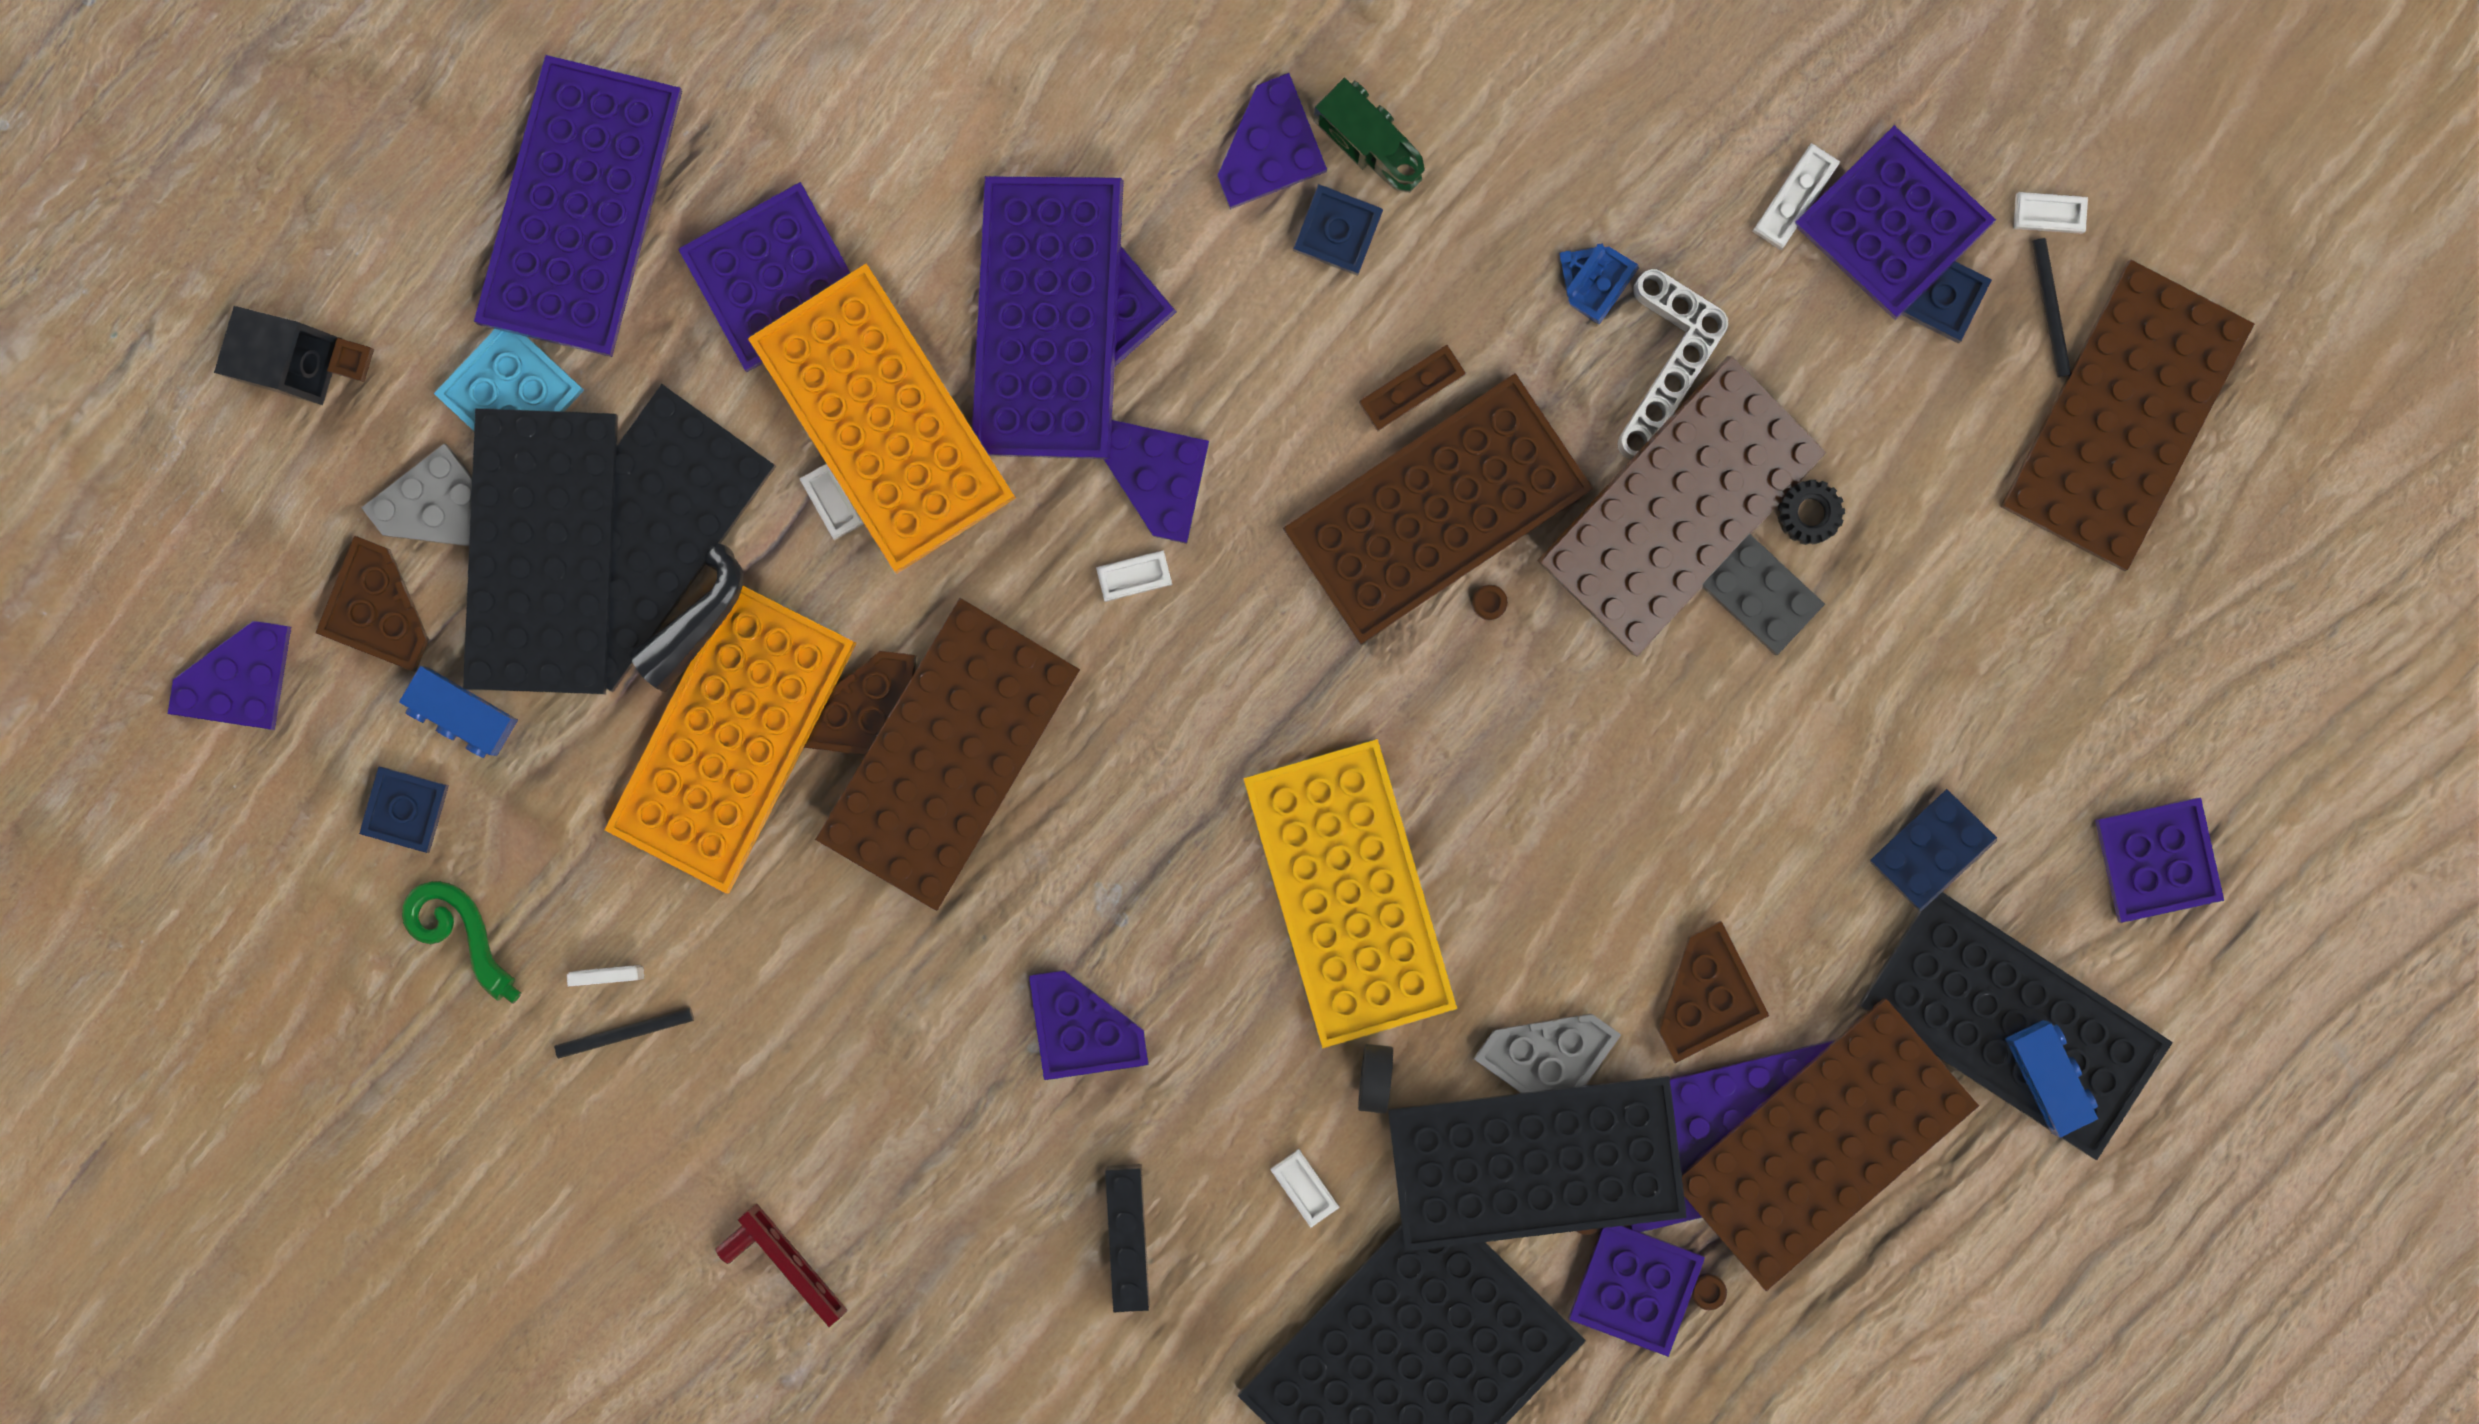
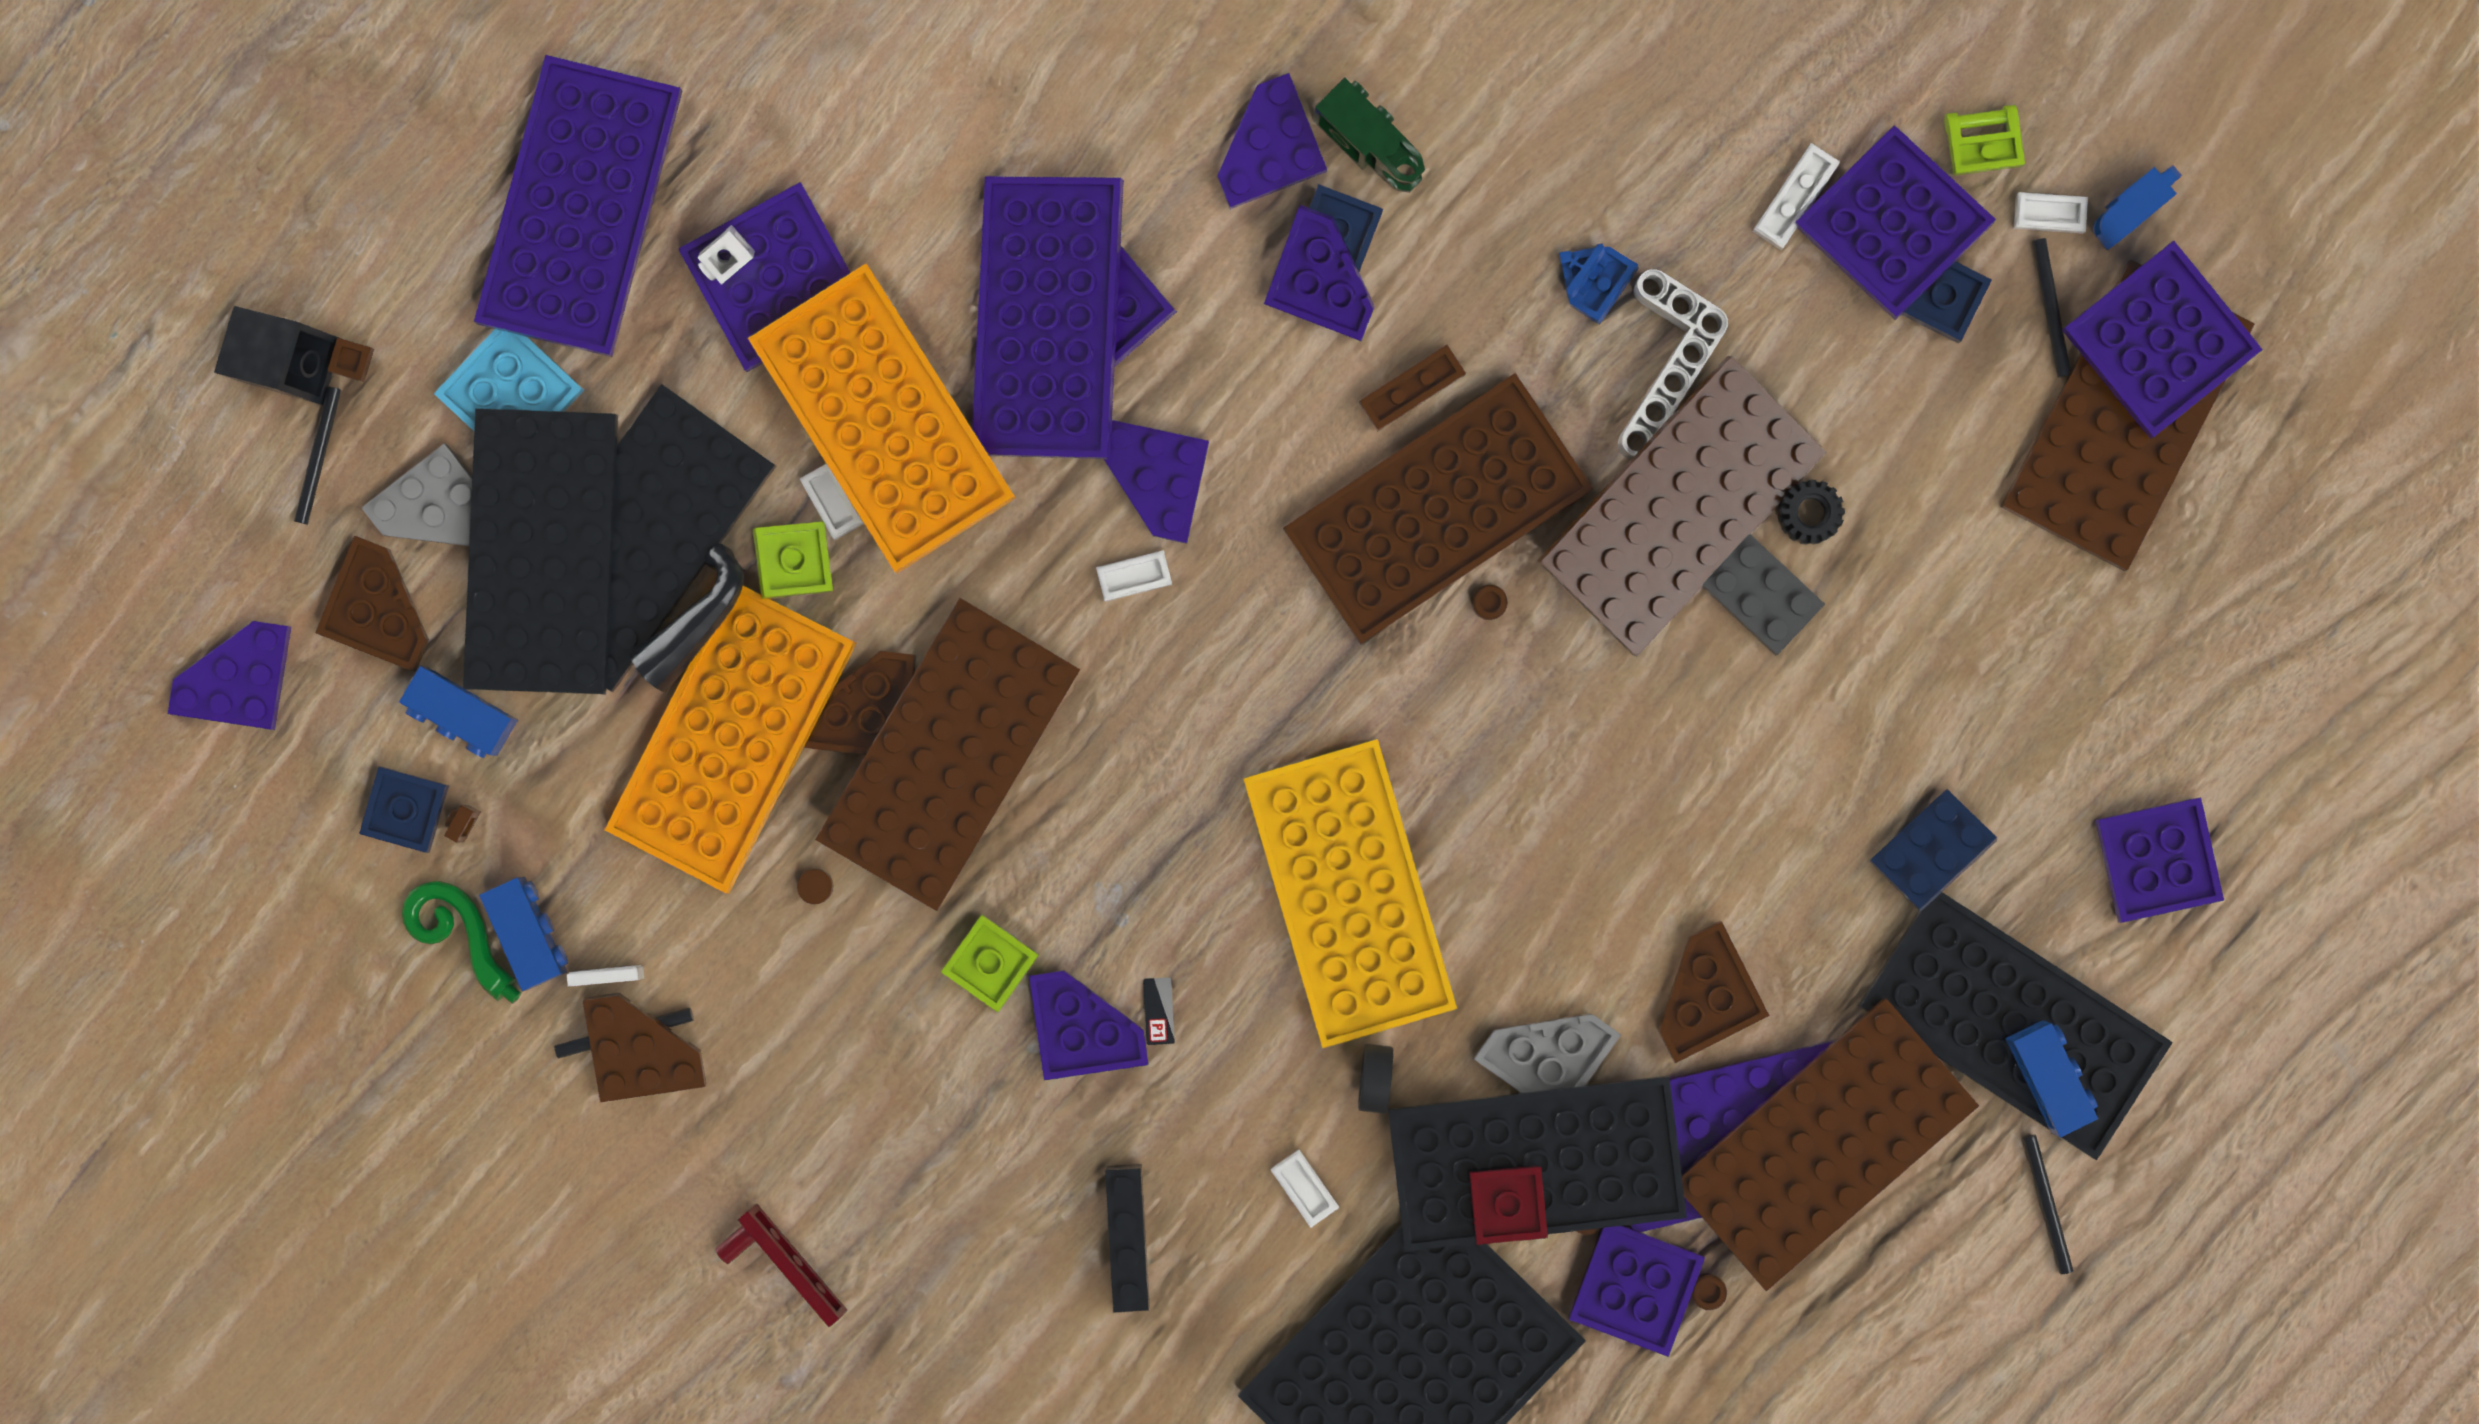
none -> black bar [294,386,341,525]
none -> reddish brown plate [444,805,481,843]
none -> blue brick [479,877,568,991]
none -> reddish brown plate [583,993,706,1103]
none -> white brick [698,225,755,284]
none -> lime plate [753,521,833,599]
none -> reddish brown tile [797,869,834,904]
none -> lime plate [941,914,1039,1012]
none -> sticker [1143,977,1175,1045]
none -> dark purple plate [1264,205,1375,341]
none -> dark red plate [1469,1165,1548,1245]
none -> lime plate [1944,104,2025,176]
none -> black bar [2022,1134,2074,1275]
none -> dark purple plate [2062,241,2263,439]
none -> blue piece [2092,165,2182,250]

